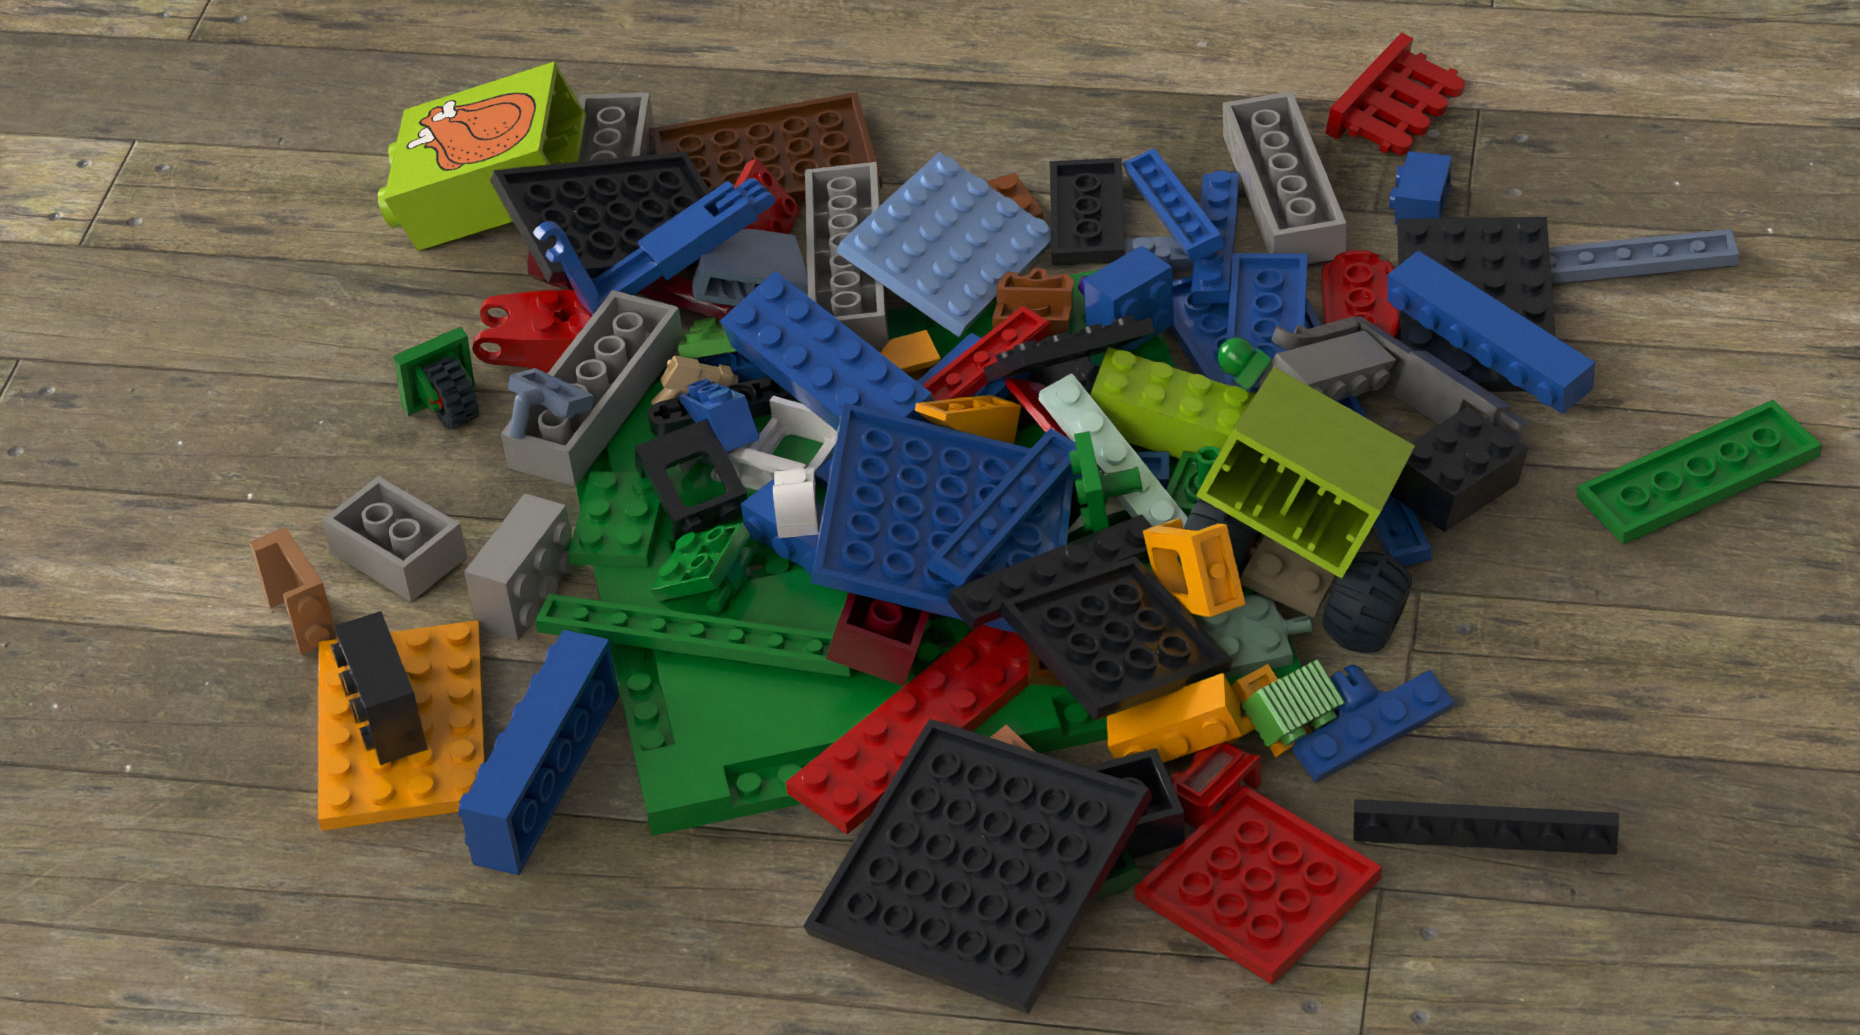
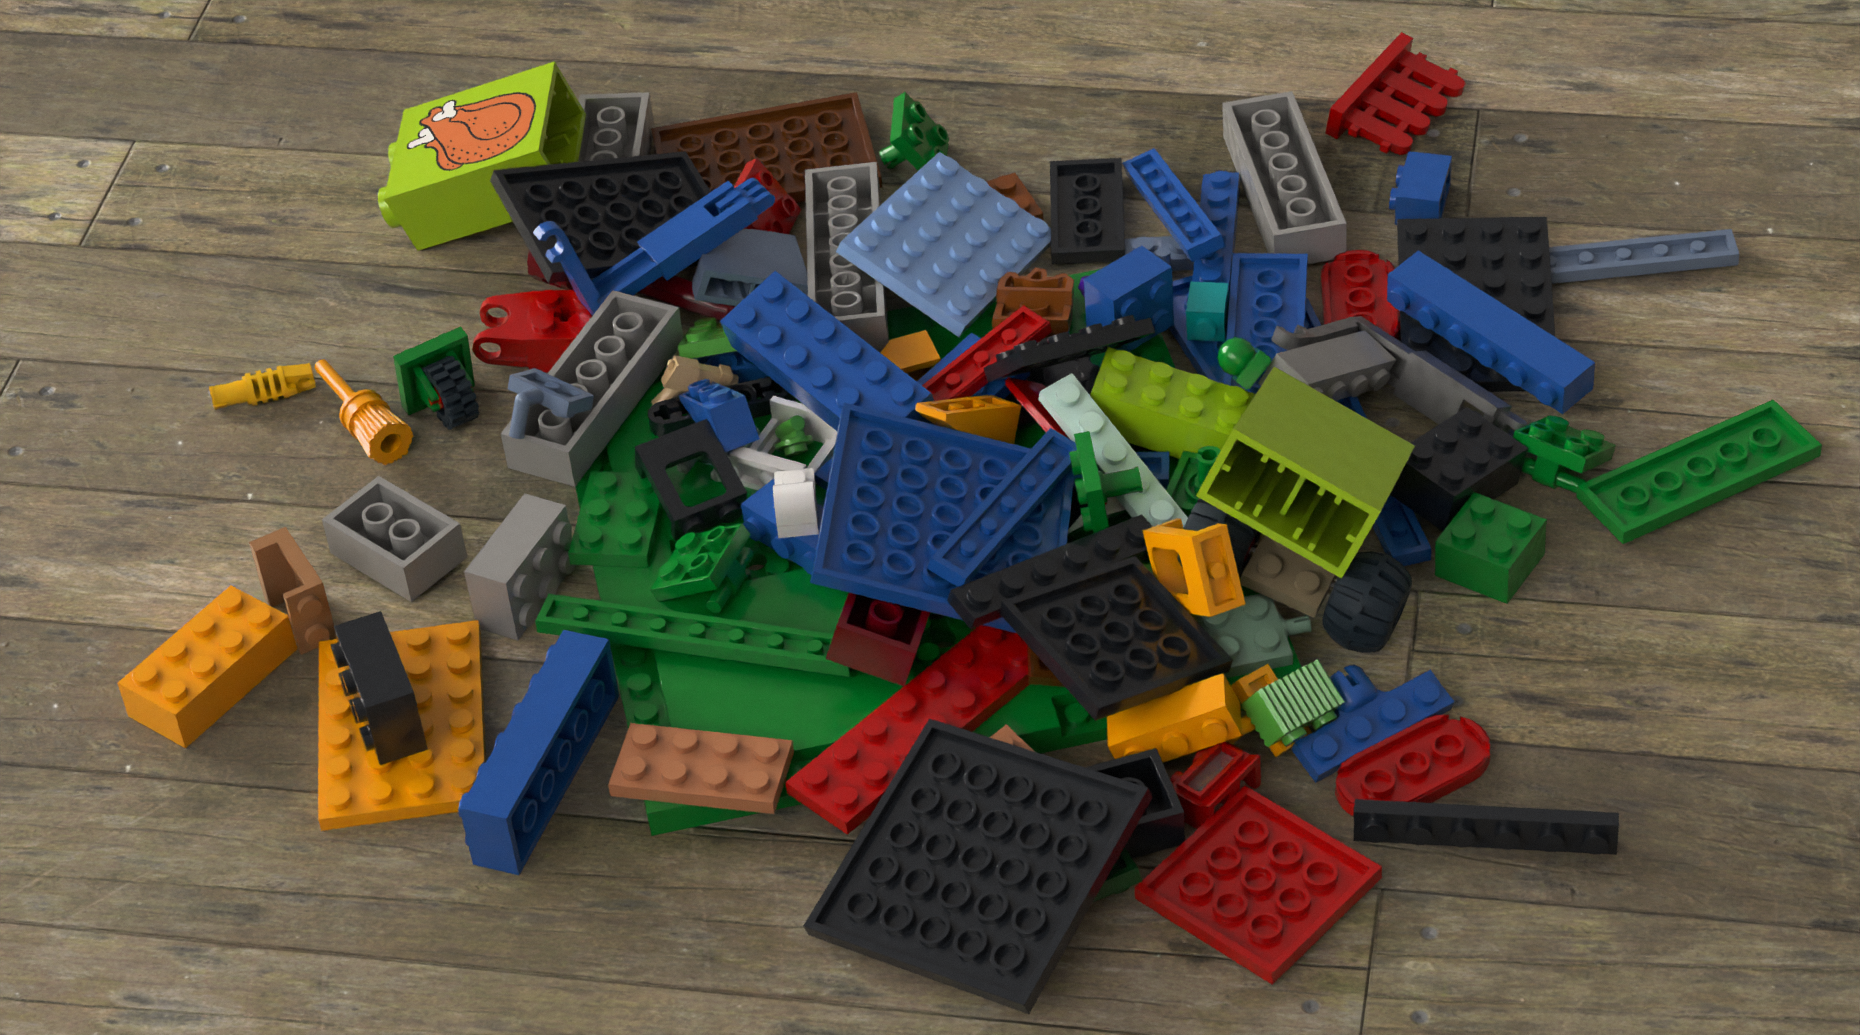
none -> light orange brick [117,585,297,749]
none -> yellow hinge [209,363,316,410]
none -> light orange piece [314,359,414,465]
none -> nougat plate [608,723,794,814]
none -> bright green plate [775,415,814,457]
none -> green plate [879,92,949,171]
none -> teal brick [1186,282,1229,342]
none -> red tile [1335,715,1490,817]
none -> green brick [1435,492,1547,604]
none -> green plate [1513,415,1616,494]

